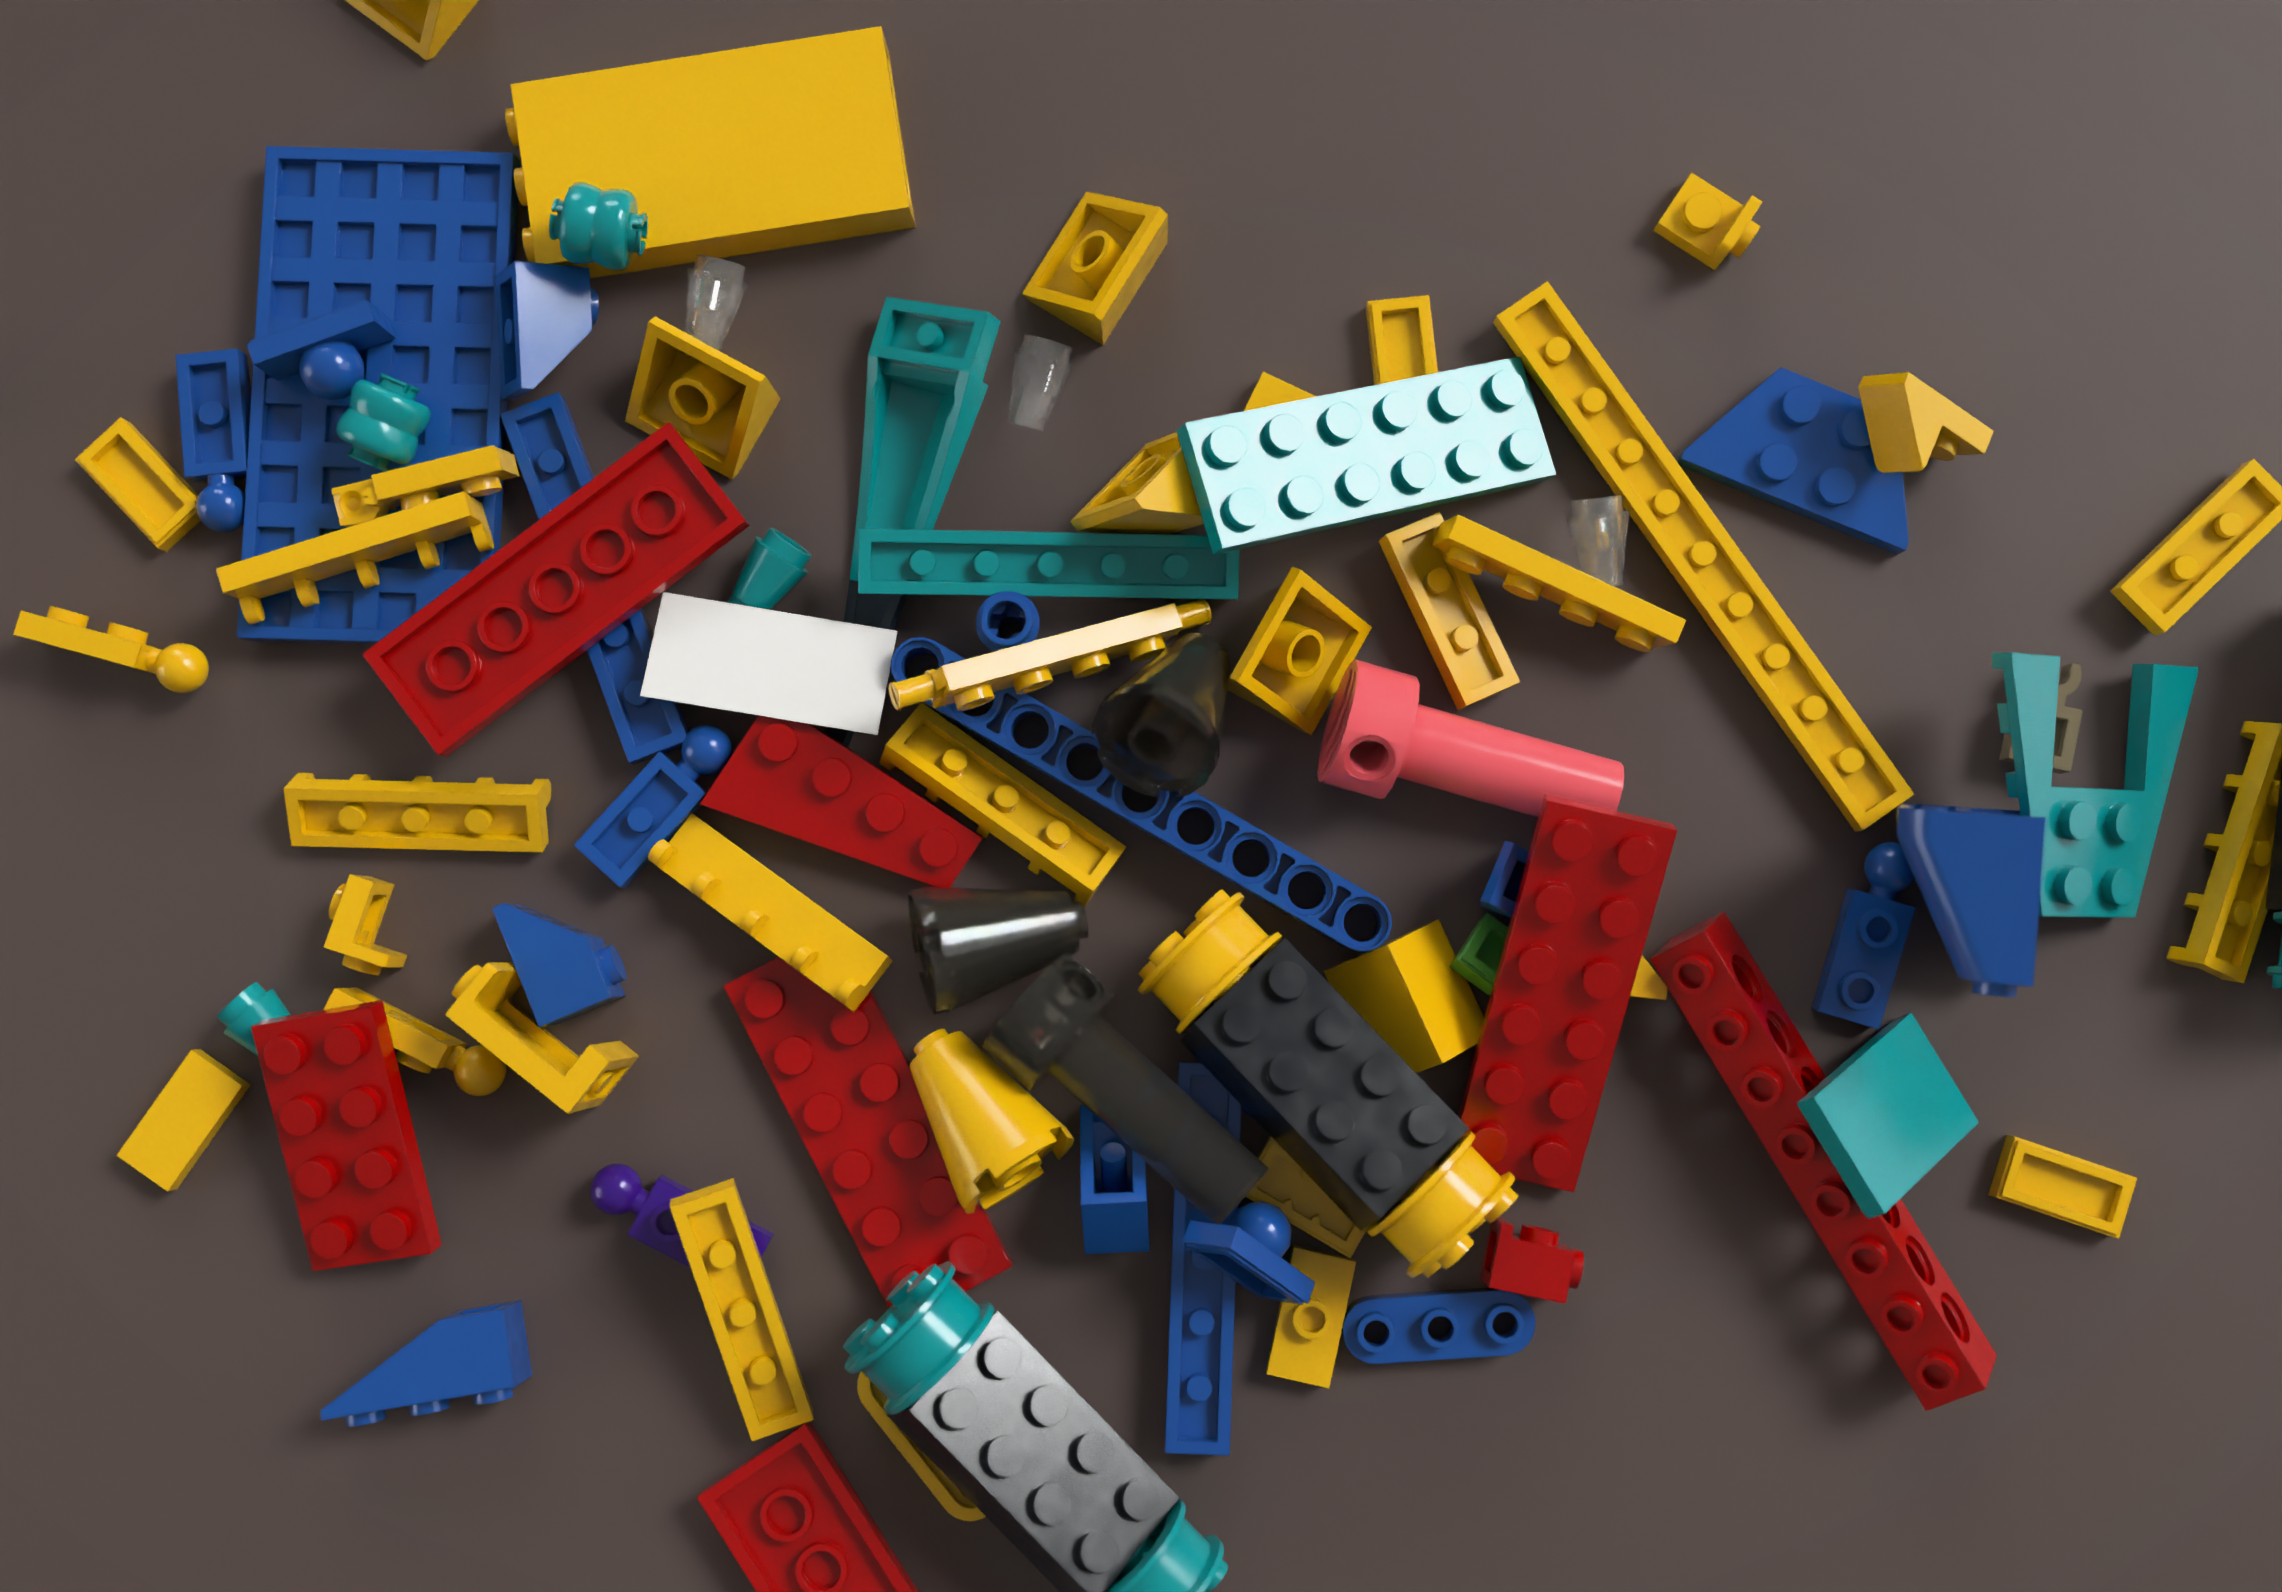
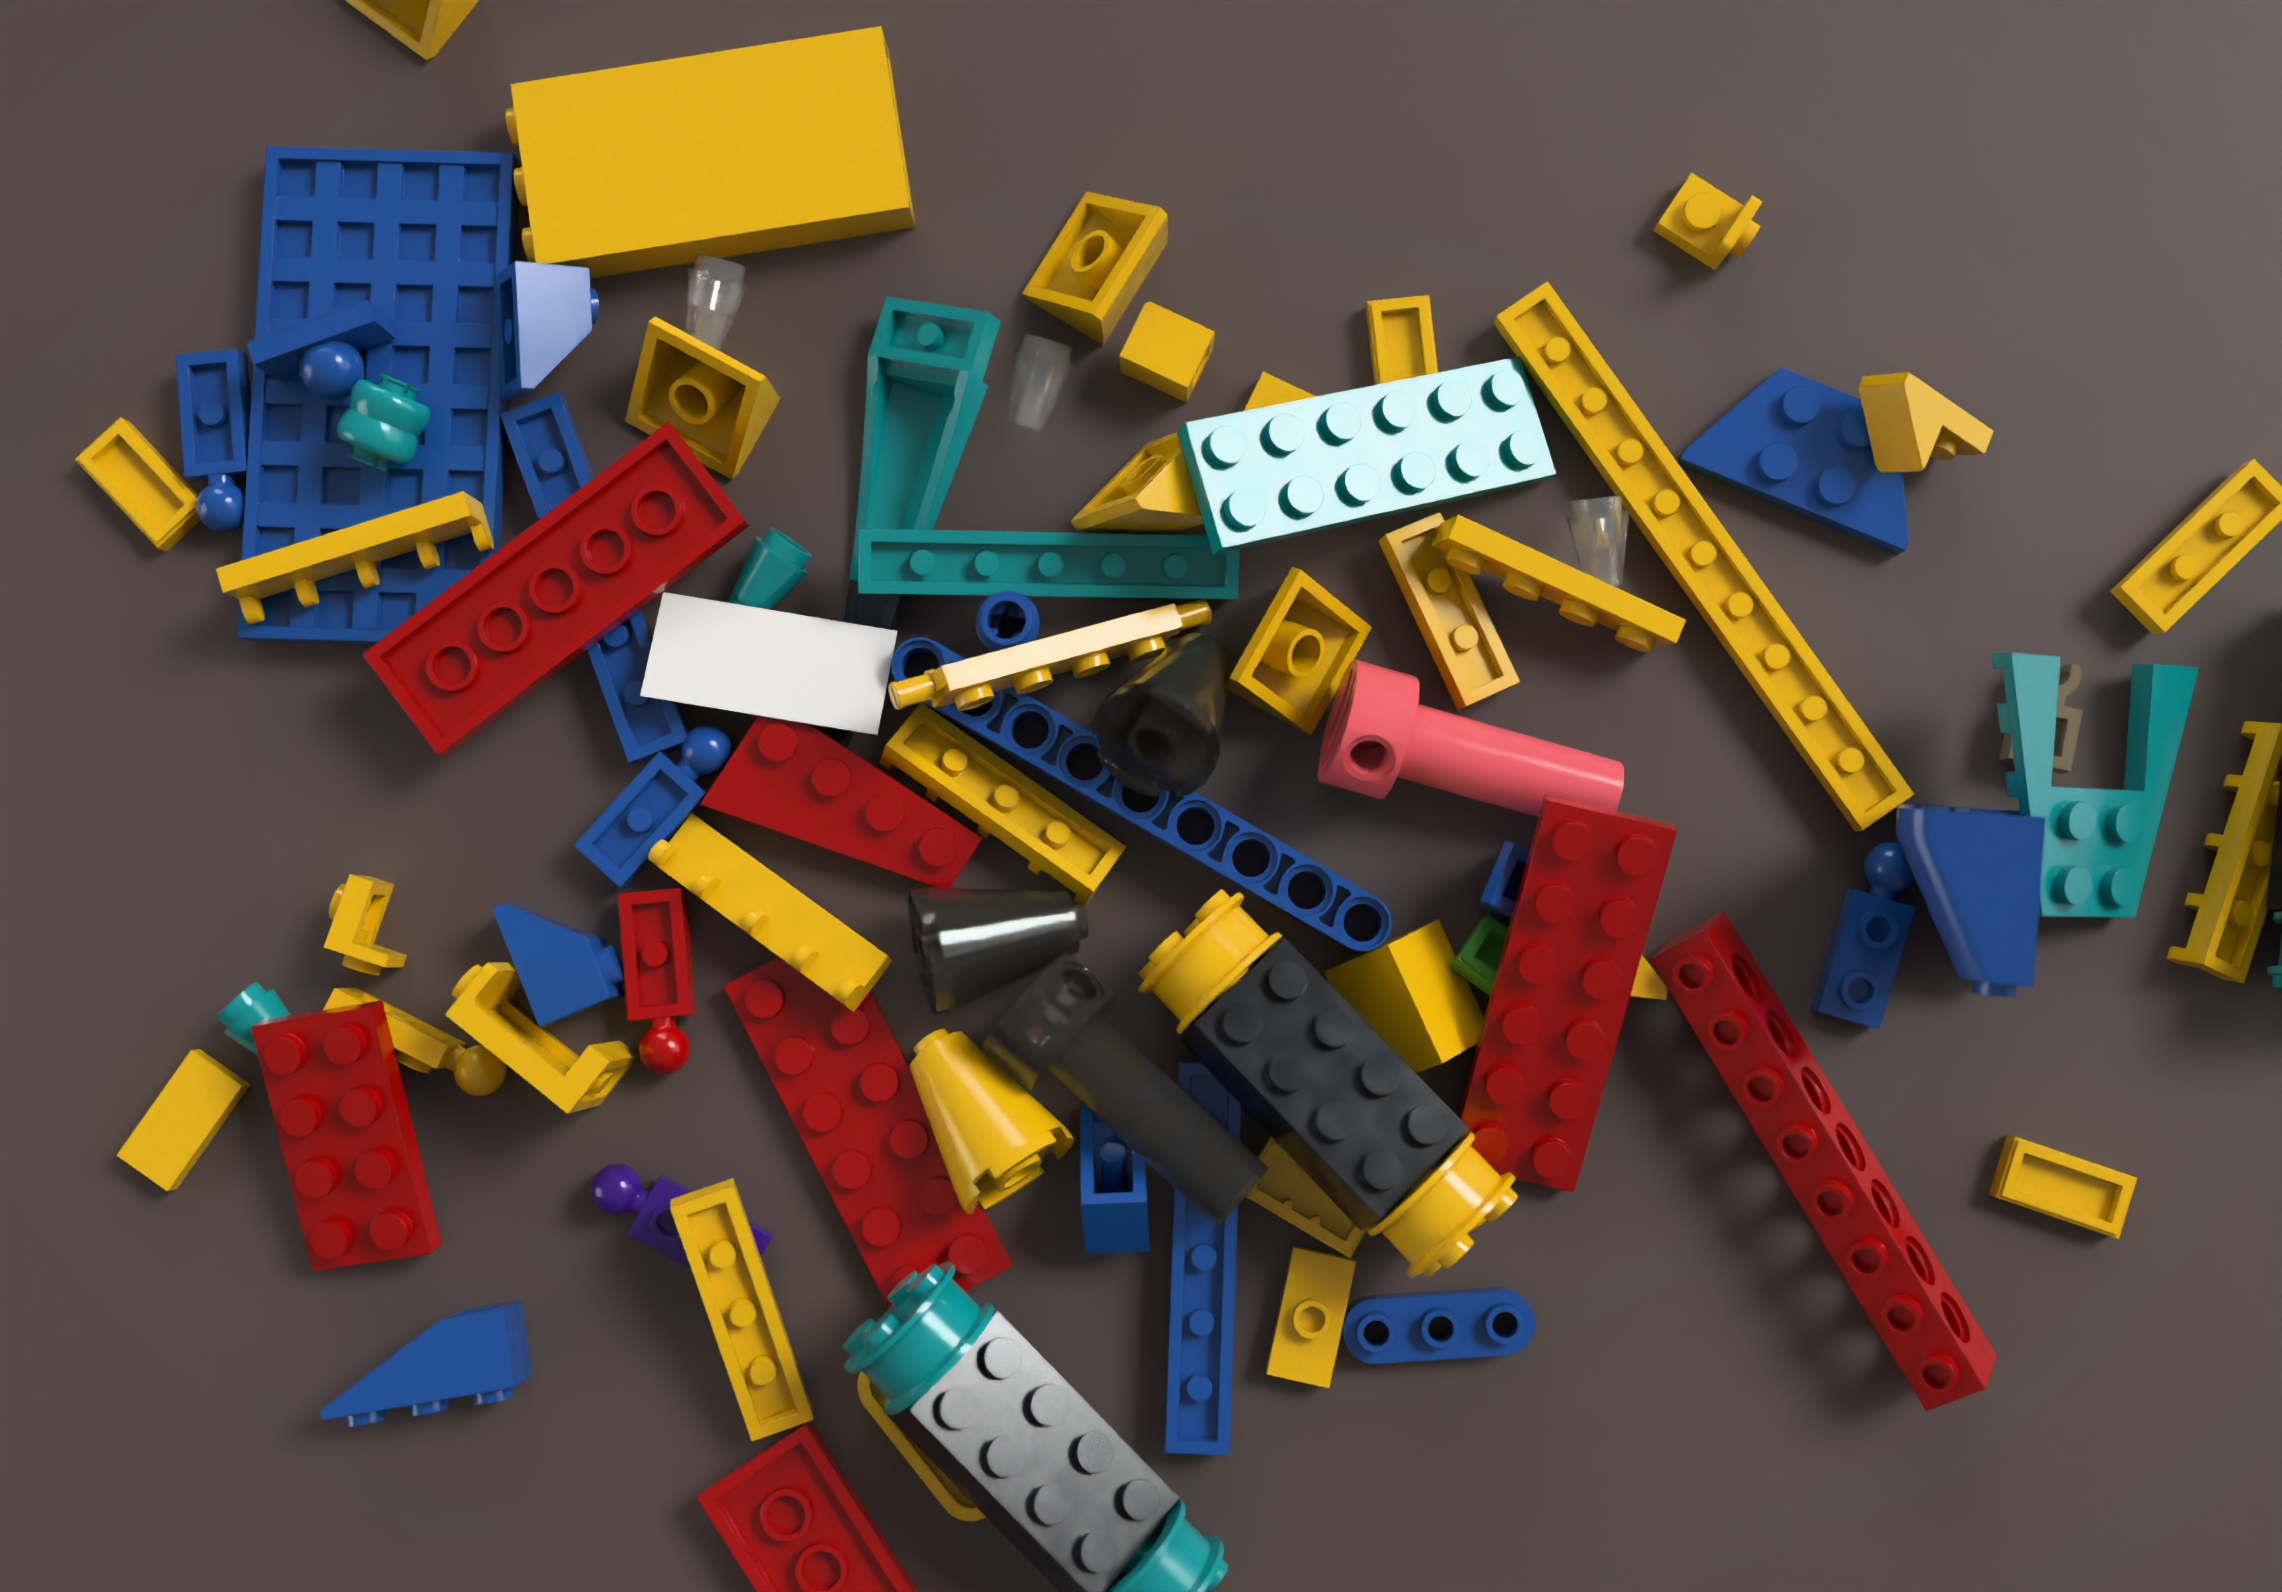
yellow plate [13,606,209,693] -> none
yellow hinge [283,773,551,853] -> none
yellow hinge [331,445,519,527] -> none
teal piece [549,182,648,271] -> none
blue tile [1182,1201,1315,1305] -> none
red brick [1480,1217,1584,1304] -> none
teal tile [1797,1013,1979,1219] -> none
none -> red plate [618,888,696,1075]
none -> yellow panel [1119,302,1215,403]

